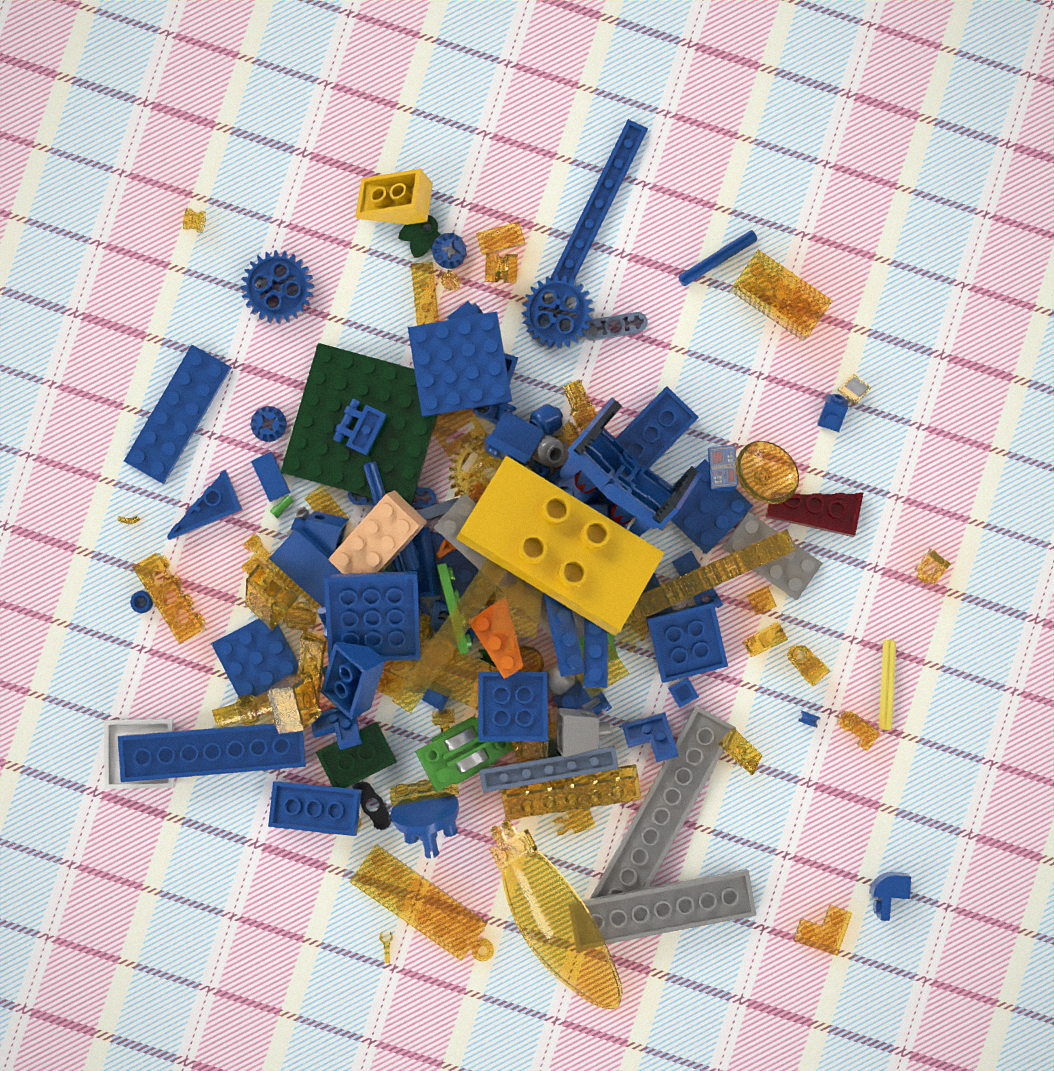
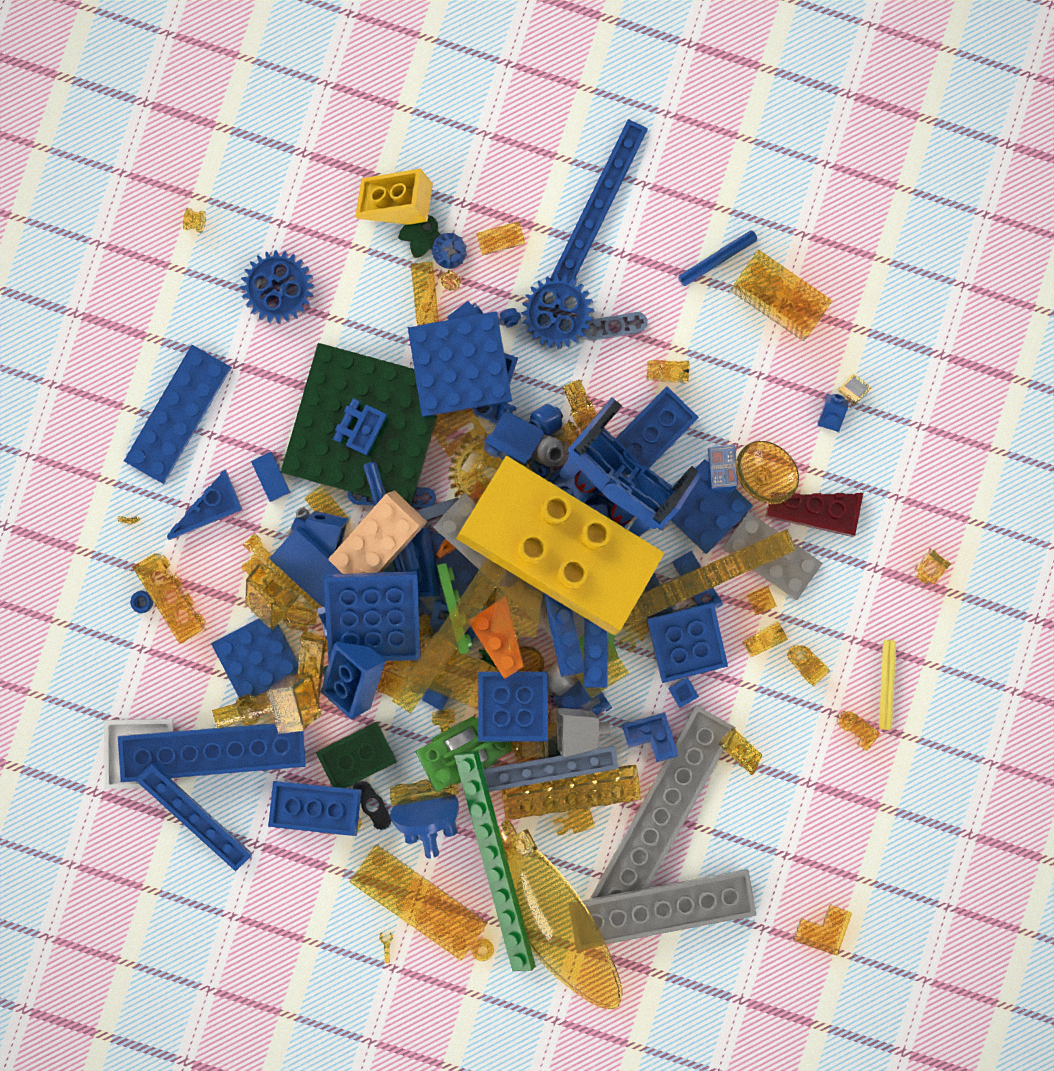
blue gear [250,406,287,442] -> none
bright green piece [270,495,294,519] -> none
blue plate [309,707,362,750] -> none
clear yellow wheel [485,253,518,284] -> none
blue bush [798,710,821,728] -> none
blue brick [869,872,911,921] -> none
none -> blue plate [136,762,252,872]
none -> plate [454,750,536,972]
none -> blue plate [499,308,521,328]
none -> clear yellow leg [646,360,690,384]

